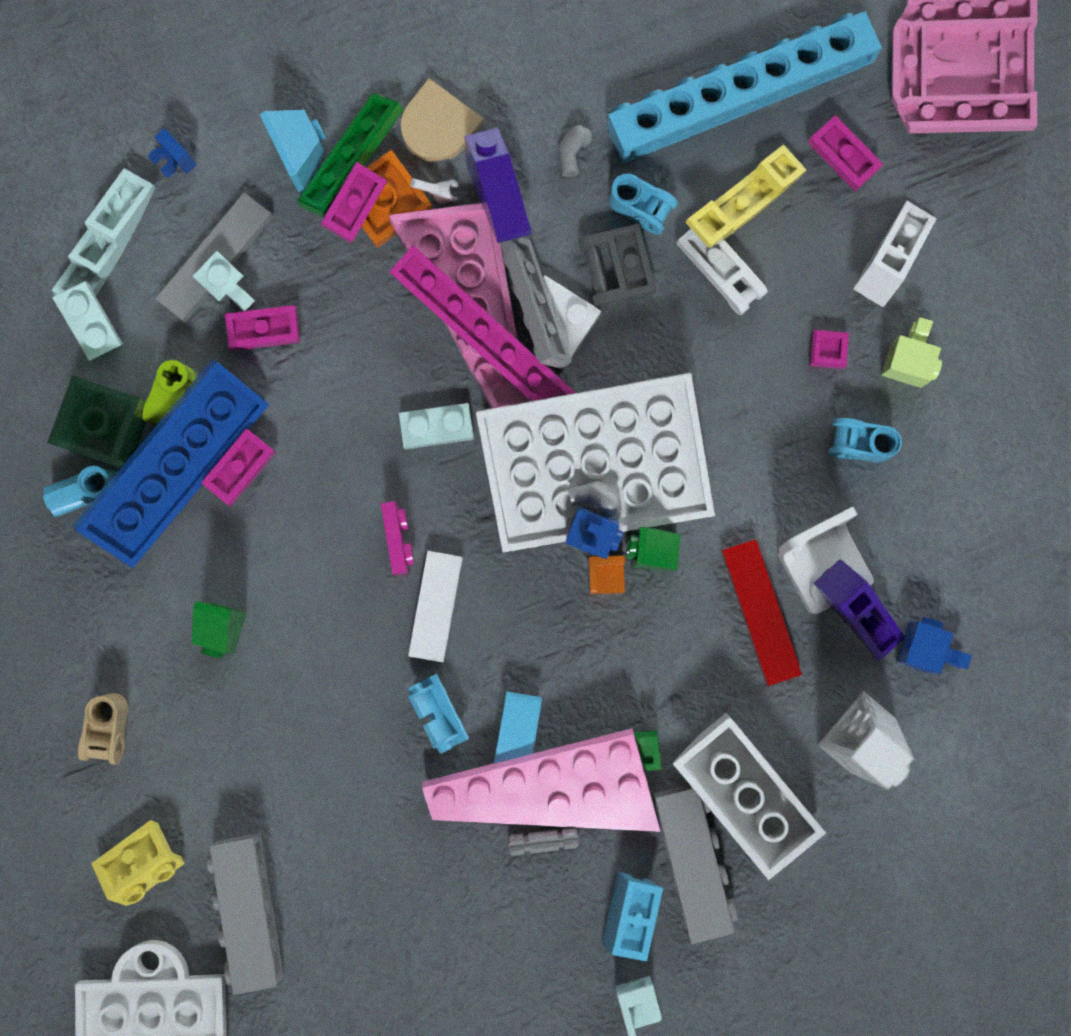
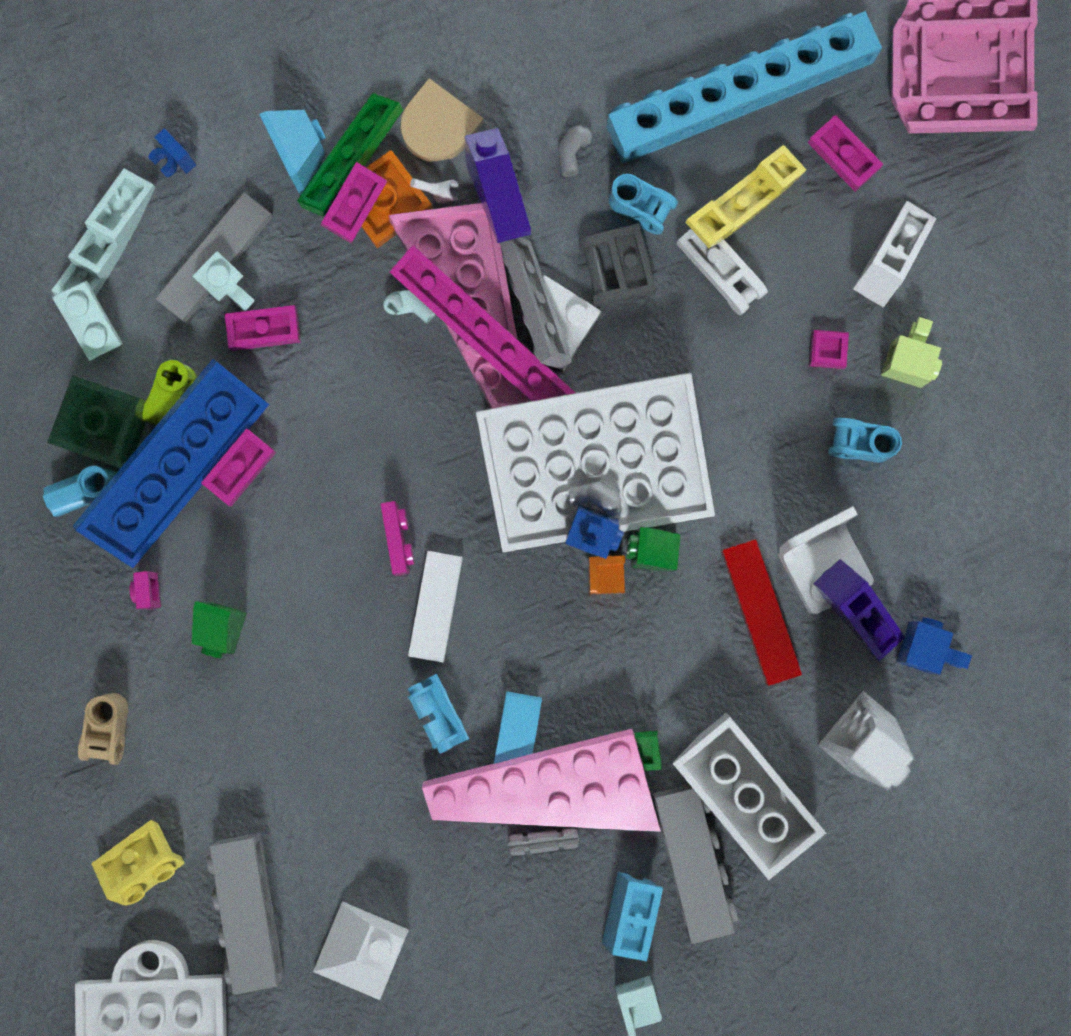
light aqua plate [399,403,474,449] -> none
none -> dark pink plate [129,571,161,610]
none -> white slope [313,902,409,1000]
none -> light aqua arm [383,290,435,323]

